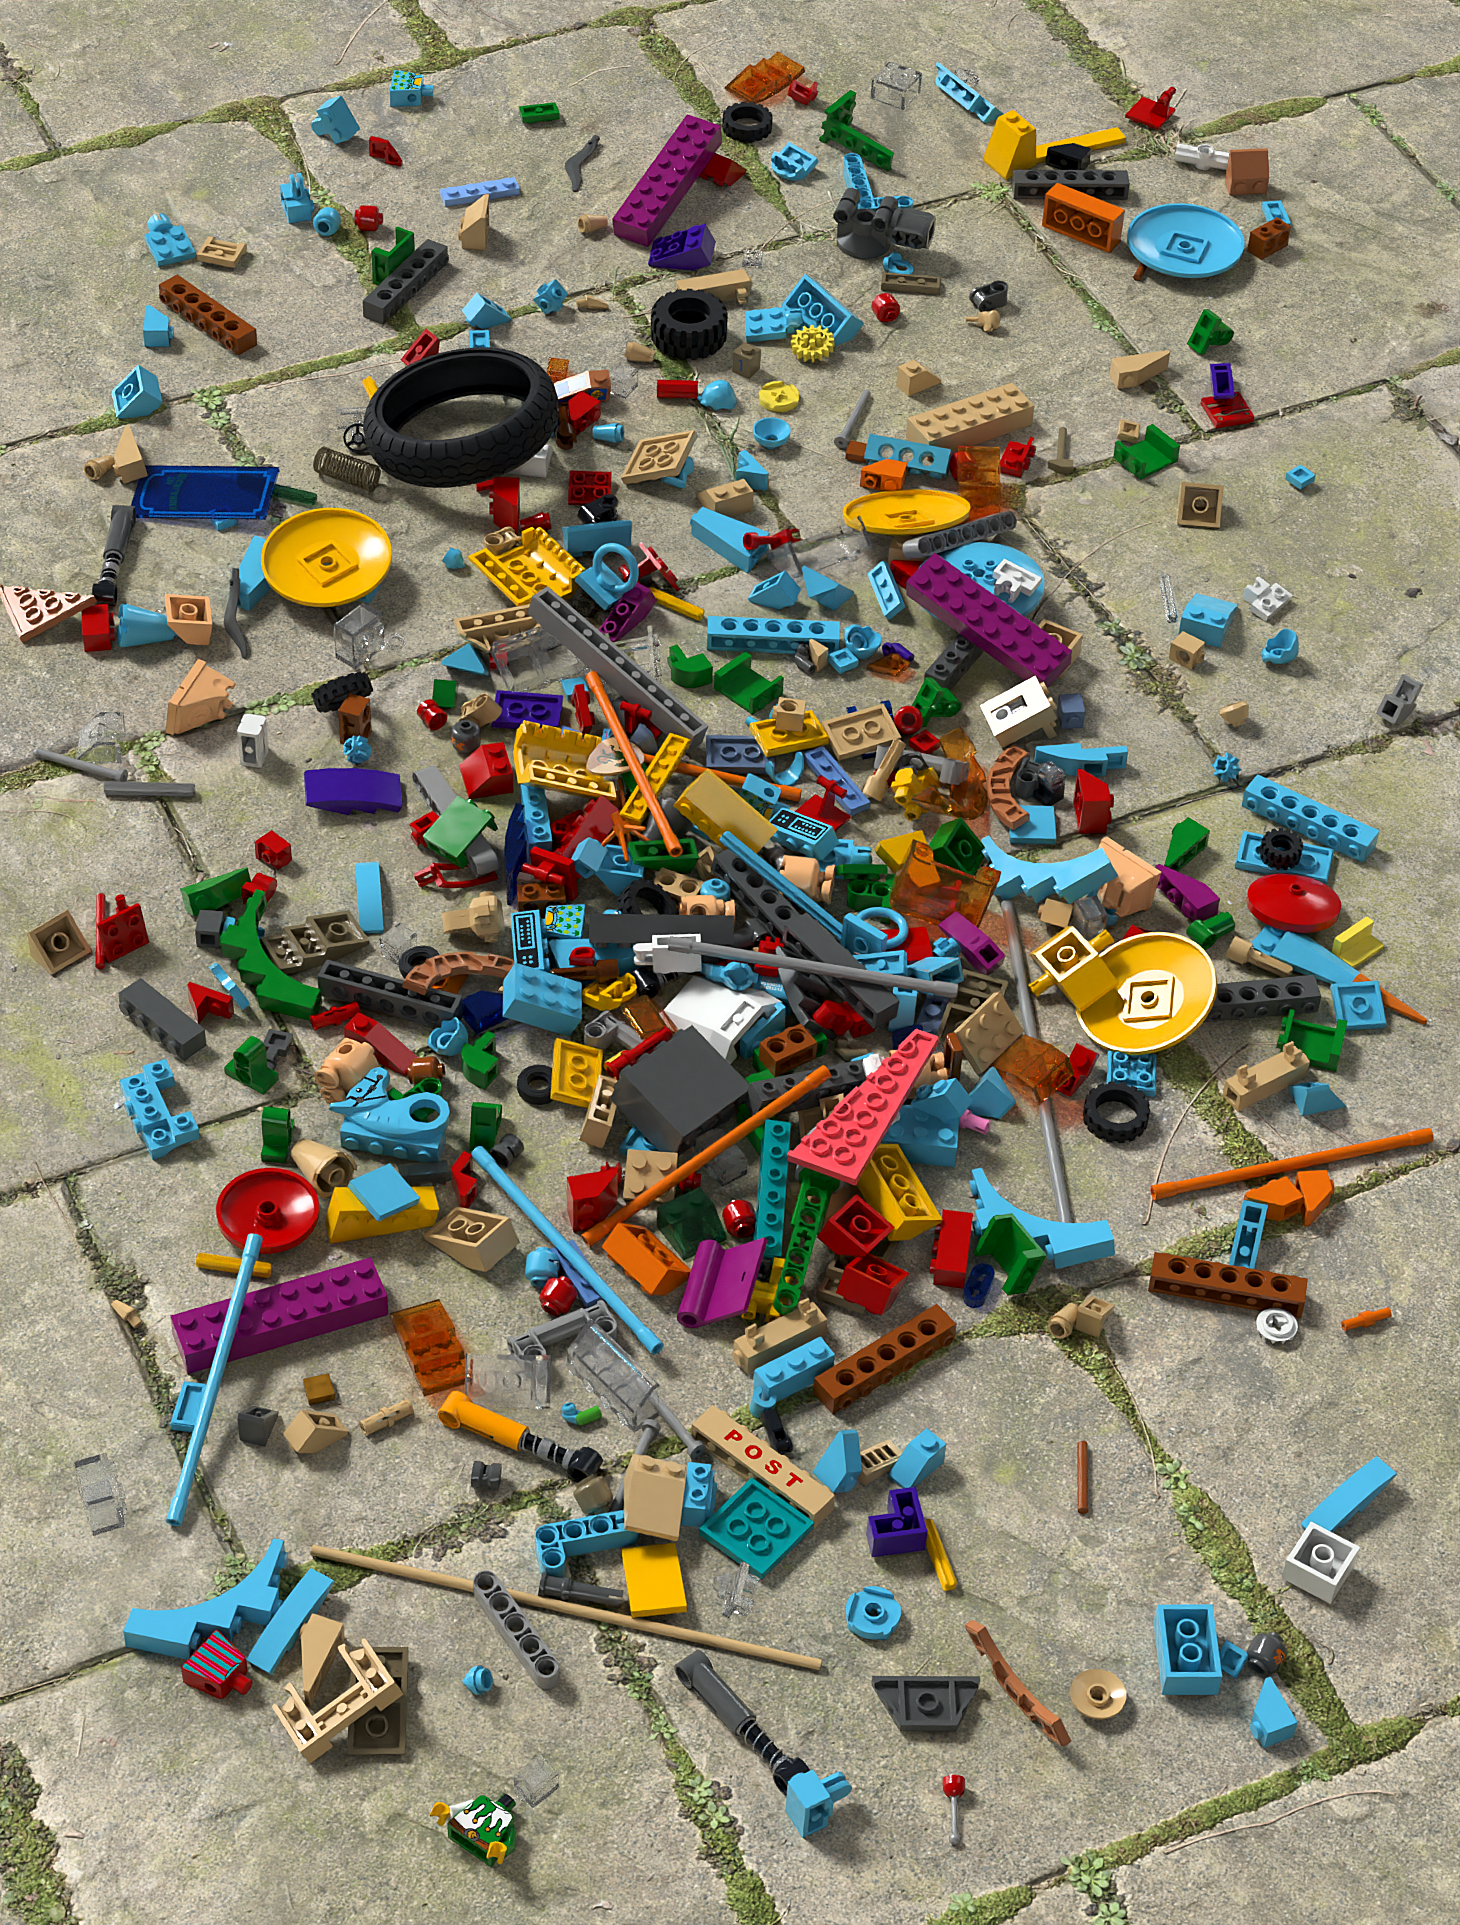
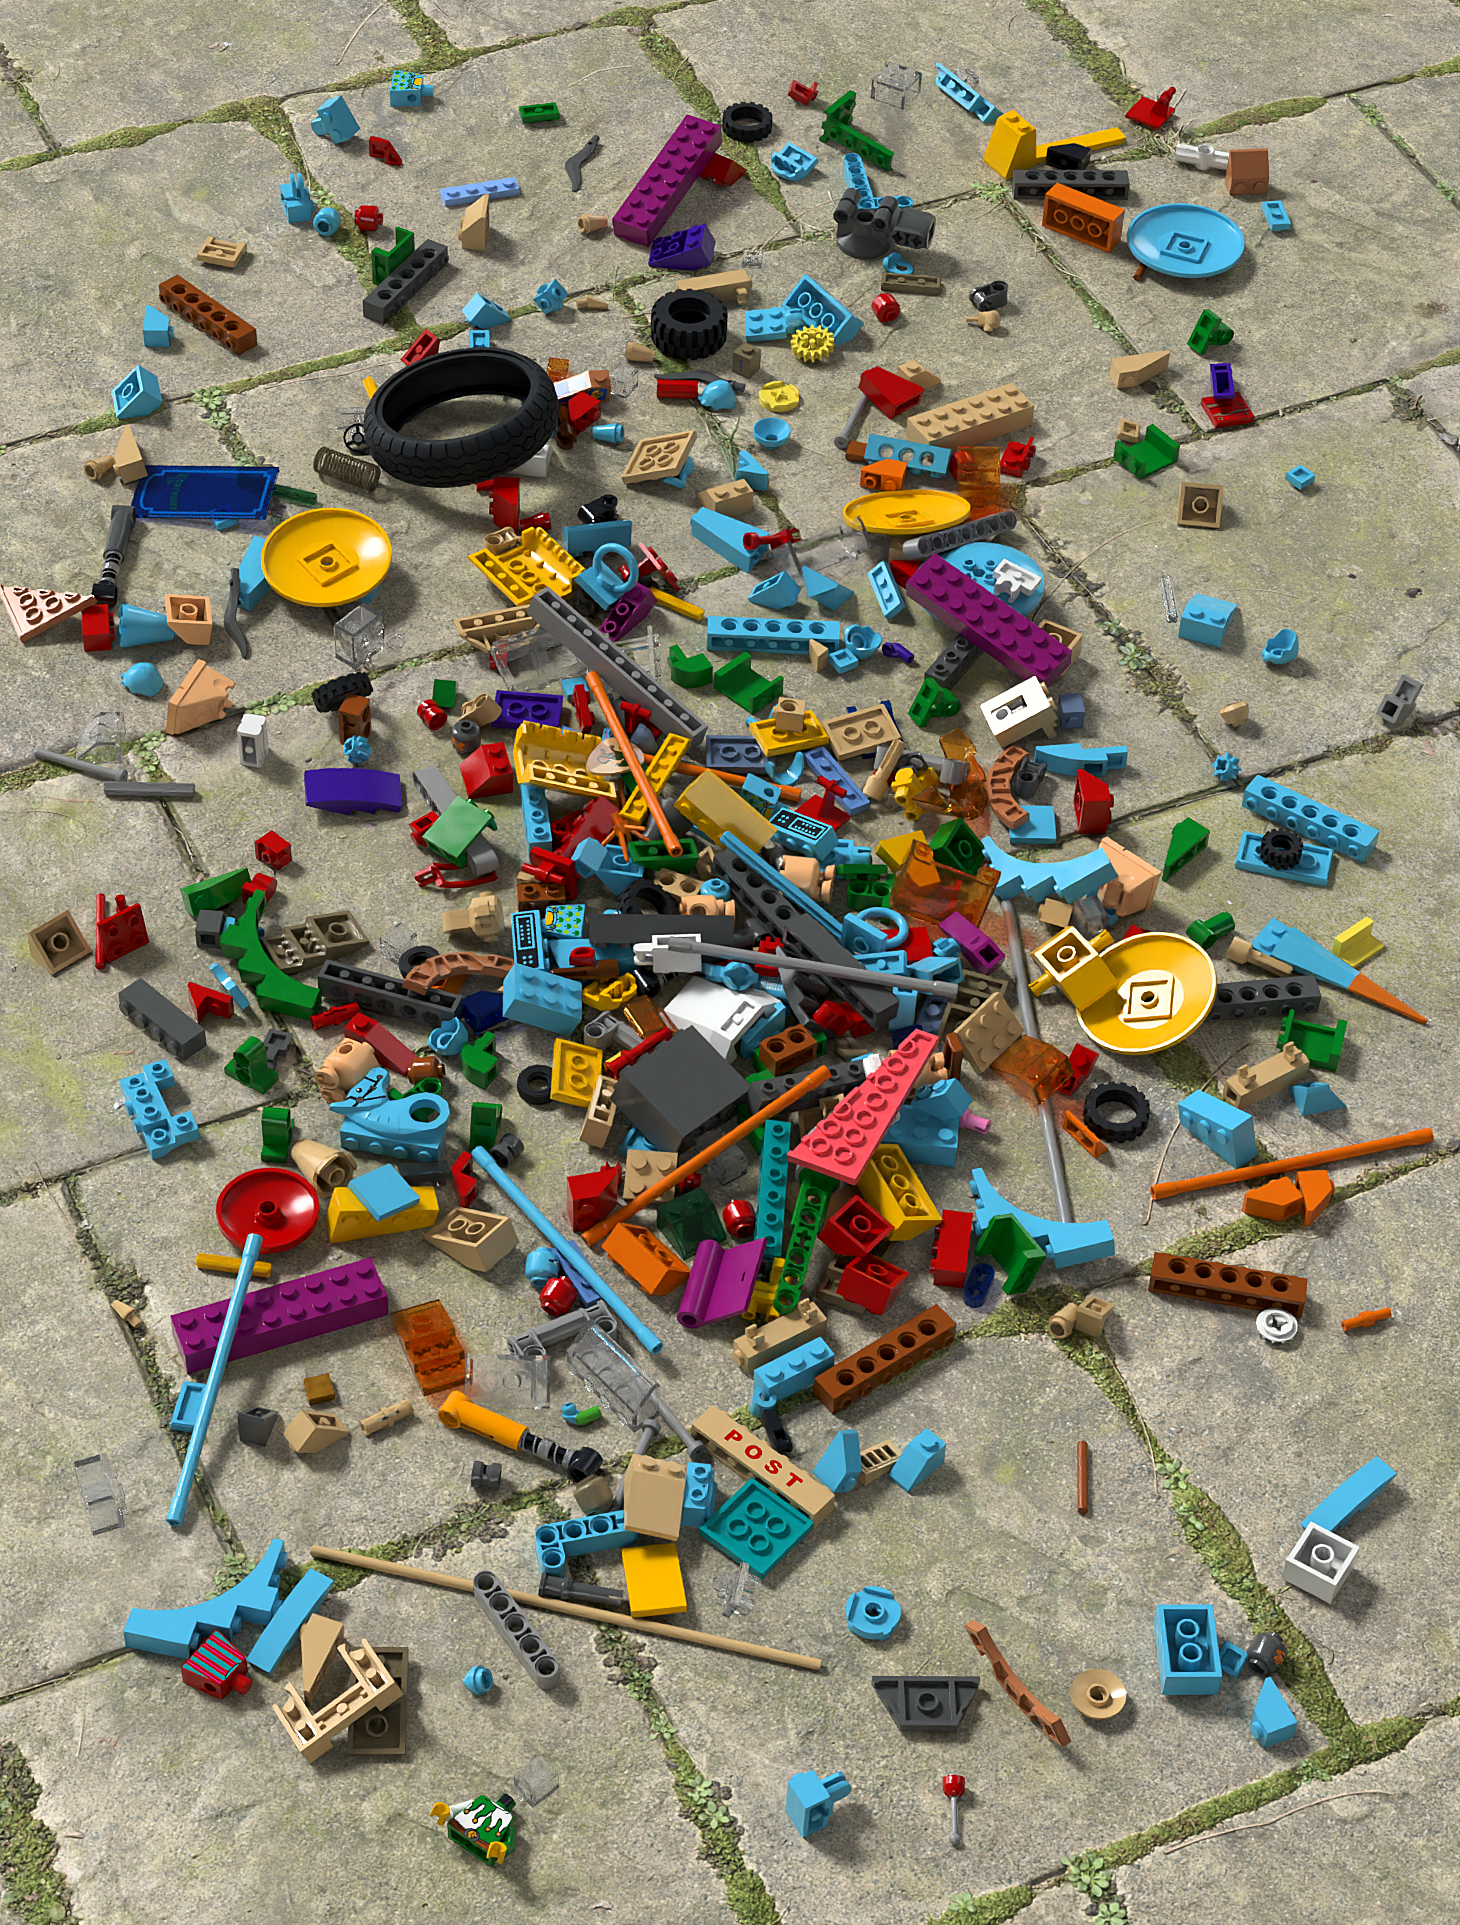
medium azure plate [144,213,196,267] -> none
medium azure slope [355,862,384,934] -> none
medium azure slope [441,643,489,677] -> none
medium azure plate [442,547,465,569] -> none
clear blue slope [504,803,527,905] -> none
red slope [568,470,612,505] -> none
piece [674,1650,810,1797] -> none
clear orange slope [725,51,805,104] -> none
dark grey arm [795,643,816,674] -> none
dark purple brick [866,1487,927,1557] -> none
clear orange piece [867,653,911,678] -> none
red head [894,706,923,735] -> none
red plate [909,729,941,754] -> none
yellow axle [924,1518,957,1591] -> none
medium azure slope [967,1067,1016,1119] -> none
leg [1033,761,1066,806] -> none
dark tan piece [1047,427,1073,473] -> none
medium azure tile [1106,1050,1157,1097] -> none
magenta slope [1155,864,1220,922] -> none
tan brick [1169,631,1205,670] -> none
medium azure slope [1229,1200,1268,1269] -> none
white plate [1242,577,1293,622] -> none
red dish [1246,873,1341,933] -> none
dark orange brick [1247,217,1291,260] -> none
medium azure tile [1330,981,1387,1030] -> none
none -> medium azure hair [121,662,163,697]
none -> dark grey piece [654,370,746,392]
none -> red slope [858,366,924,420]
none -> orange slope [1063,1110,1108,1158]
none -> medium azure wedge [1178,1089,1257,1169]

